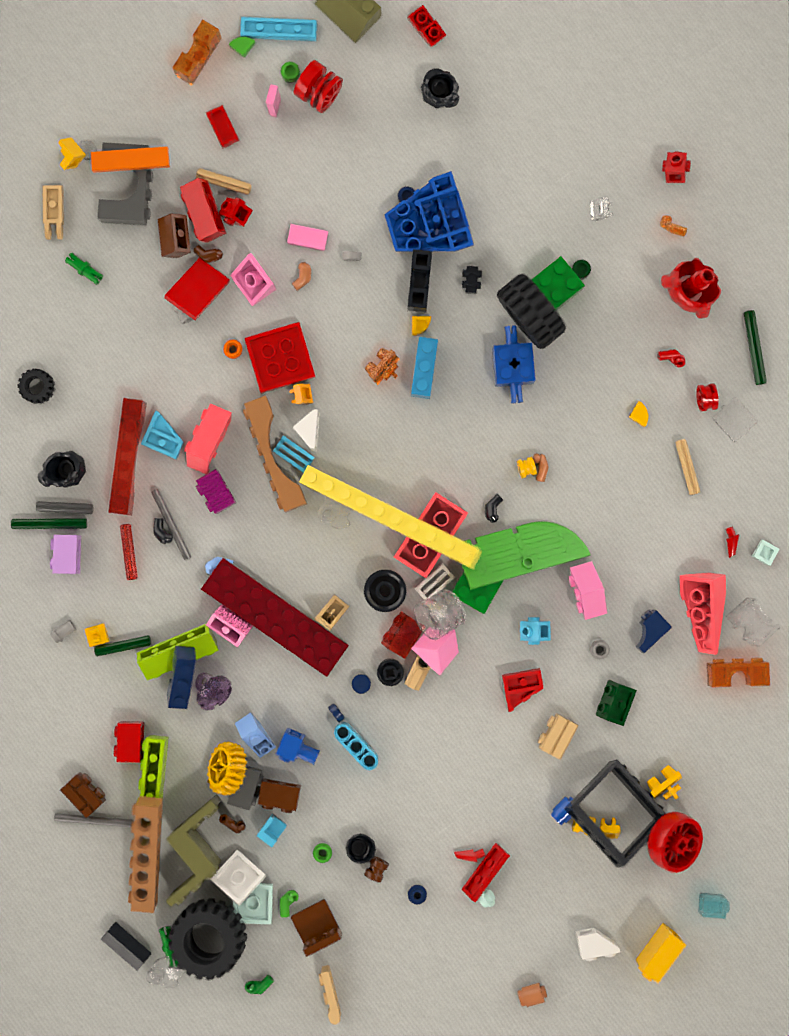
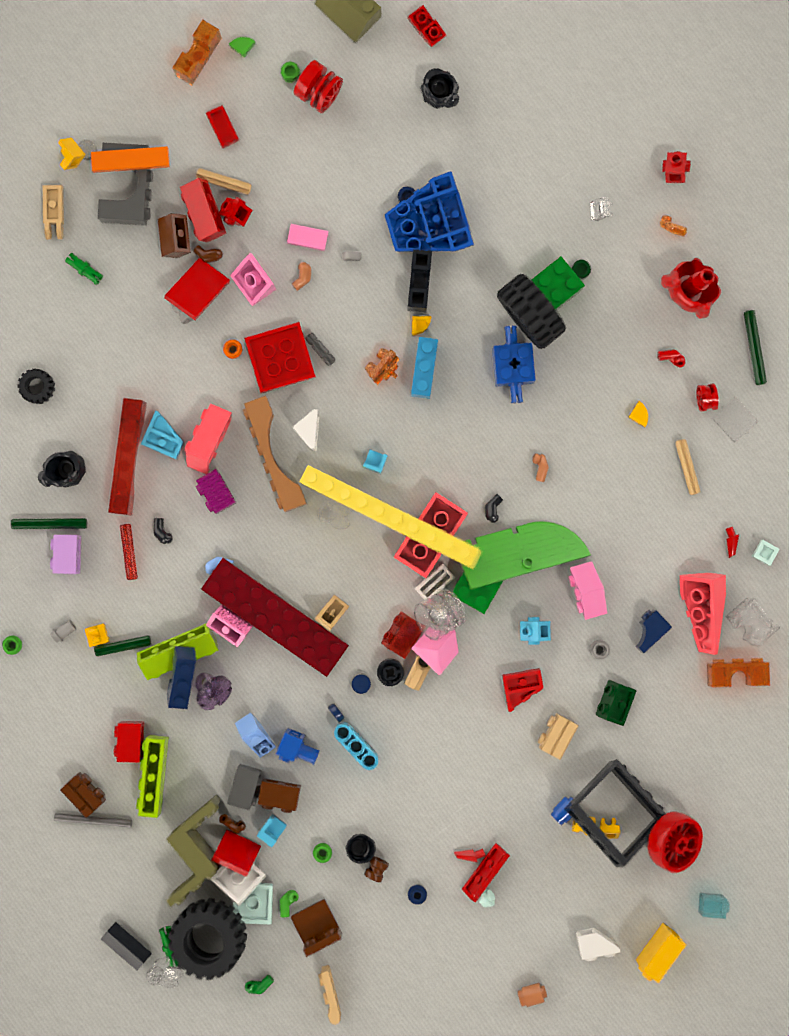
dark grey axle [36,501,94,514] -> none
medium nougat brick [128,796,163,913] -> none
flat silver bar [151,489,191,561] -> none
yellow gear [207,742,247,795] -> none
medium azure tile [240,17,317,41] -> none
bright pink tile [266,84,281,117] -> none
medium azure tile [273,436,315,473] -> none
light orange tile [289,384,313,404] -> none
black wheel [364,570,406,612] -> none
black piece [462,266,482,294] -> none
yellow wheel [517,456,537,479] -> none
yellow hips [647,765,682,800] -> none
none -> bright green plate [2,635,22,655]
none -> red tile [212,830,261,877]
none -> dark grey axle [305,333,336,366]
none -> medium azure panel [363,450,388,474]

